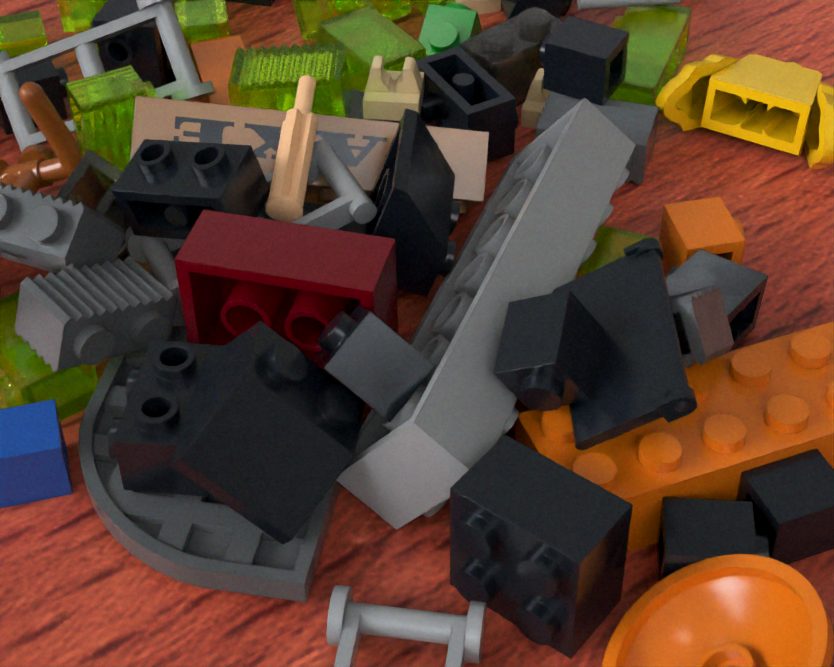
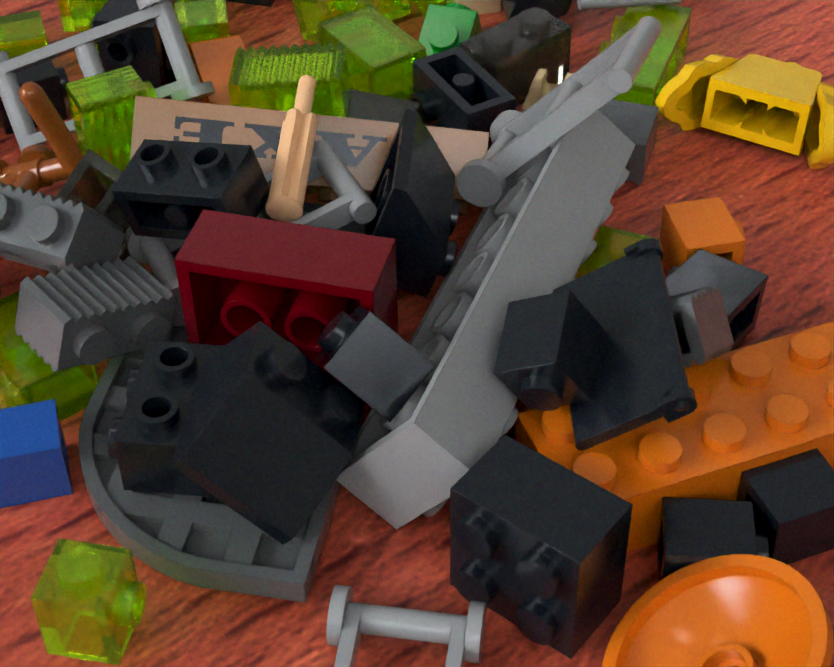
tan tile [363,56,425,121] -> none
black brick [539,16,629,106] -> none
none -> clear neon green brick [30,538,146,665]
none -> light grey piece [456,16,661,207]

